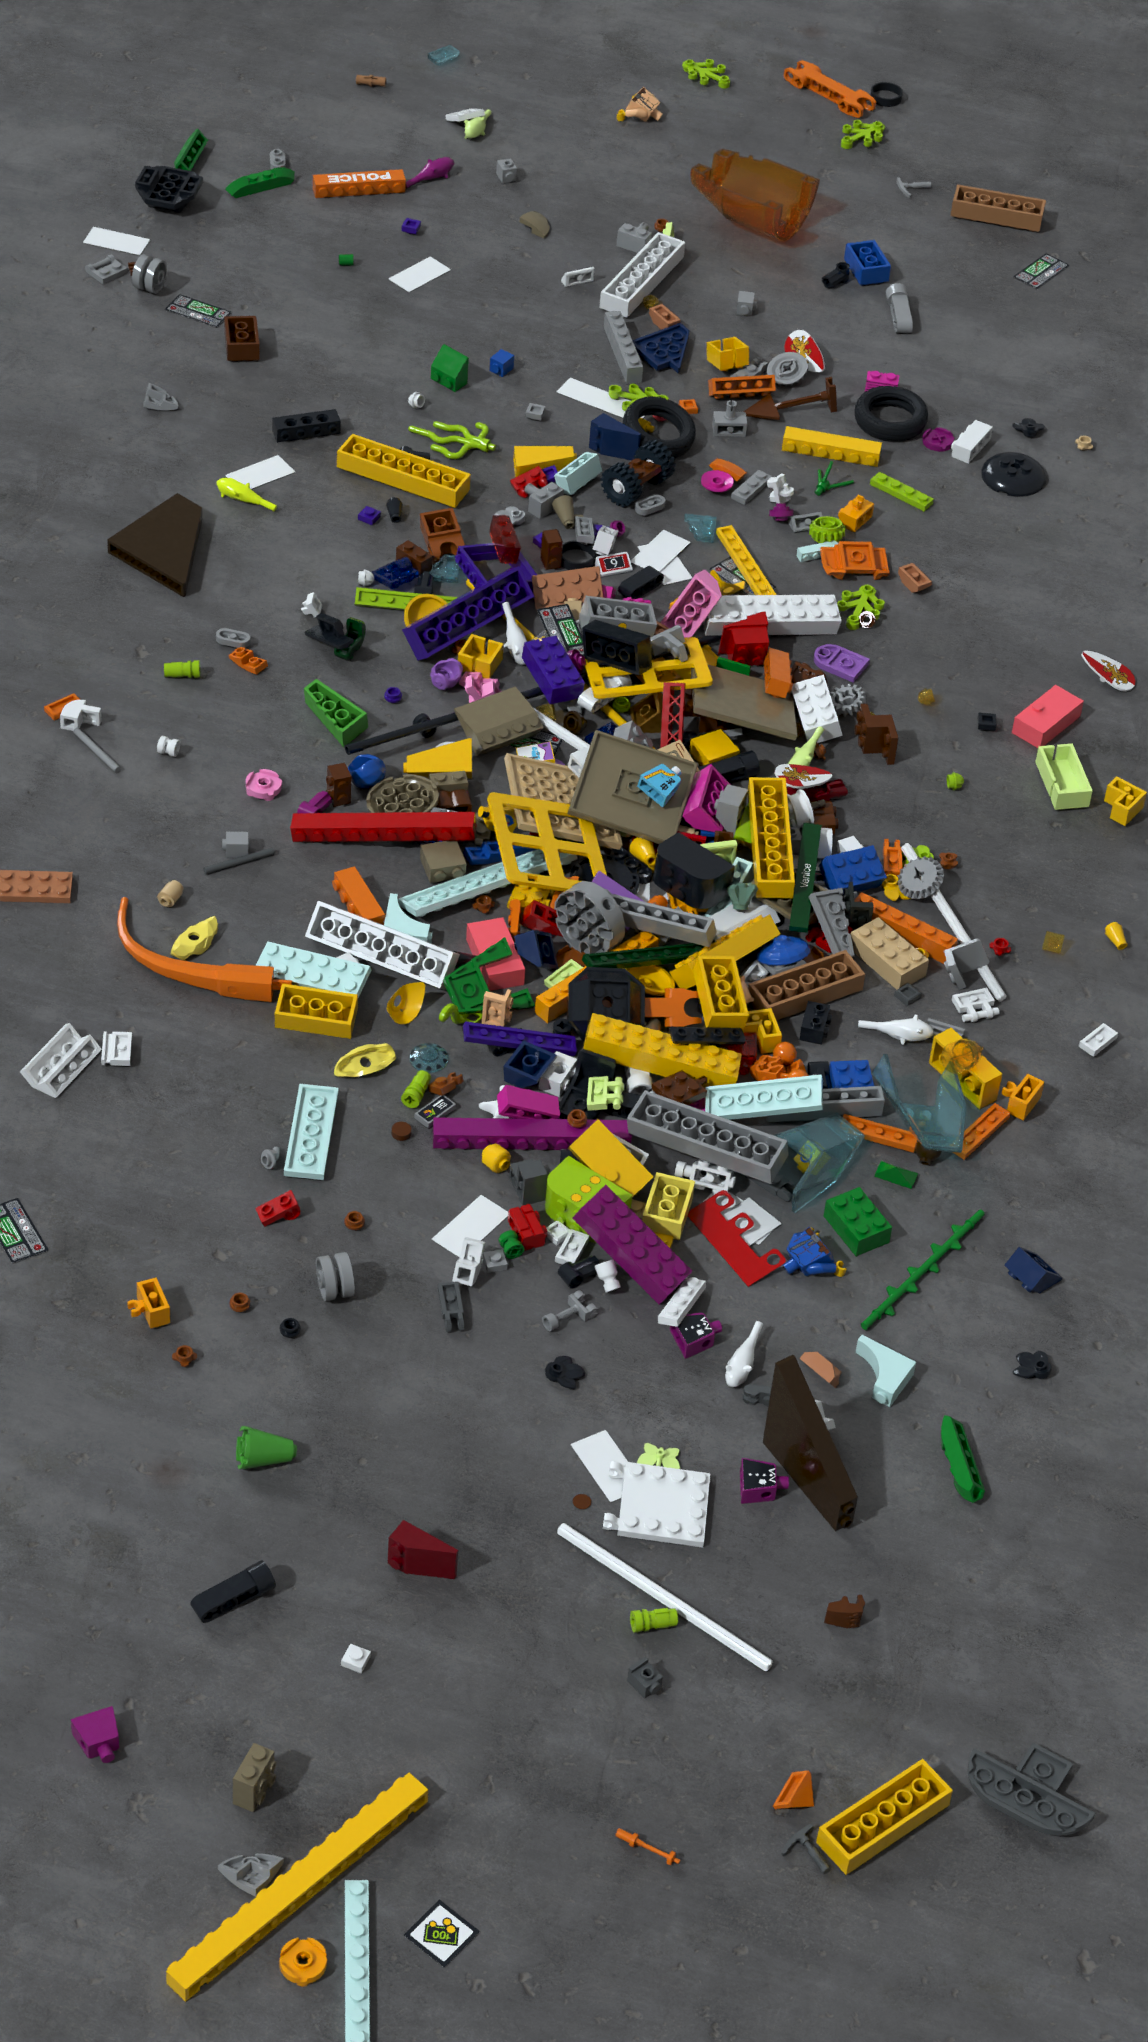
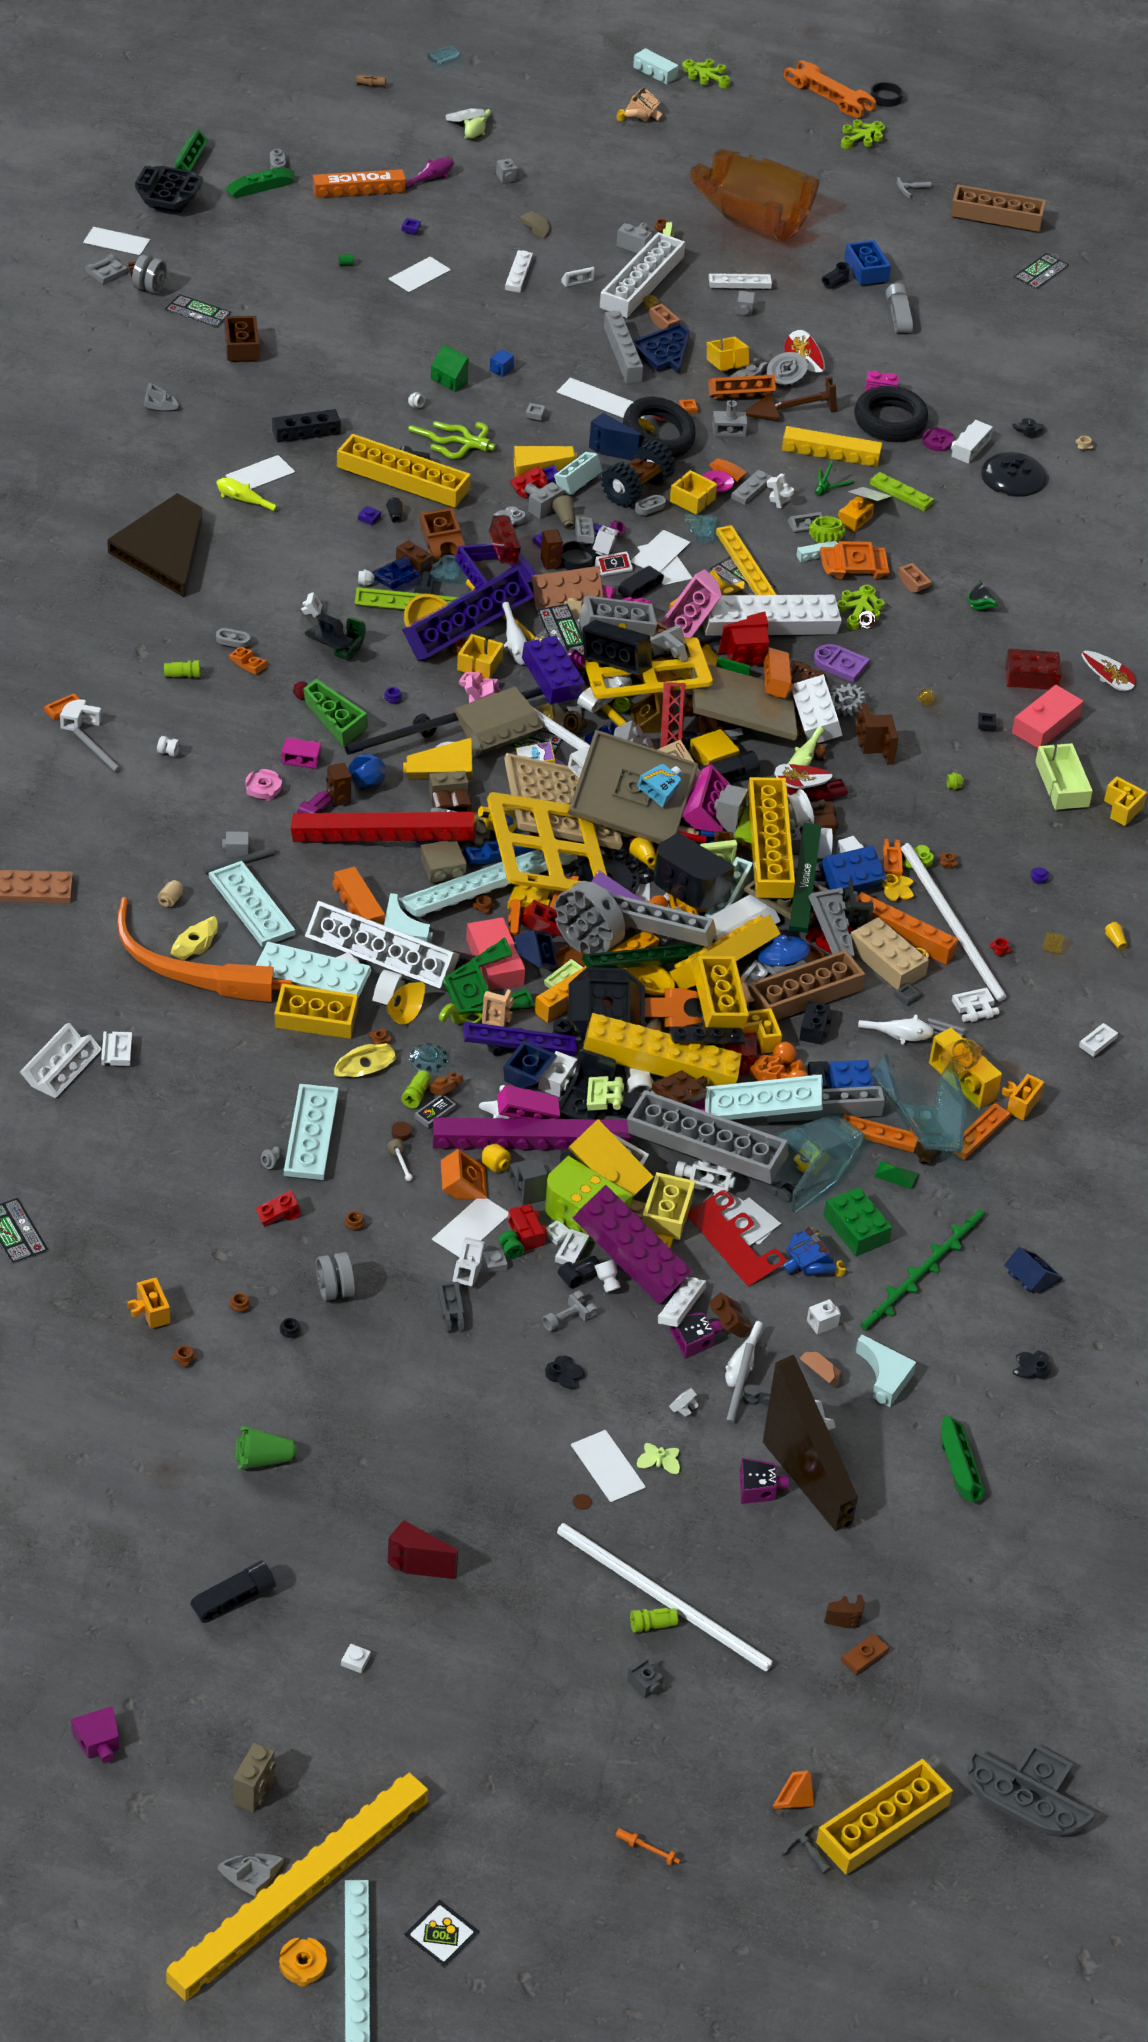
dark tan brick [366,774,439,813] -> none
medium lavender hair [430,658,463,690] -> none
dark orange plate [567,1109,587,1128] -> none
white plate [603,1462,710,1547] -> none
lime plant [608,384,669,411] -> none
sand green rock [726,883,758,910] -> none
magenta plate [769,503,794,521] -> none
light grey gear [897,856,944,899] -> none
light grey bracket [944,938,990,990] -> none
none -> light aqua plate [209,861,295,947]
none -> dark pink brick [281,738,321,769]
none -> dark red plate [293,681,308,700]
none -> dark orange plate [369,1028,391,1045]
none -> white brick [372,970,405,1005]
none -> hinge [387,1139,413,1181]
none -> orange slope [441,1149,487,1199]
none -> white plate [505,250,533,292]
none -> light aqua brick [633,48,679,84]
none -> white tile [669,1388,698,1417]
none -> yellow piece [670,470,717,515]
none -> white plate [708,274,772,289]
none -> reddish brown brick [710,1292,751,1338]
none -> light grey bar [726,1343,754,1423]
none -> white brick [807,1299,841,1335]
none -> dark orange plate [841,1633,889,1675]
none -> white sticker [848,487,891,501]
none -> hat [968,580,998,610]
none -> clear red piece [1005,649,1061,690]
none -> dark purple plate [1031,867,1049,884]

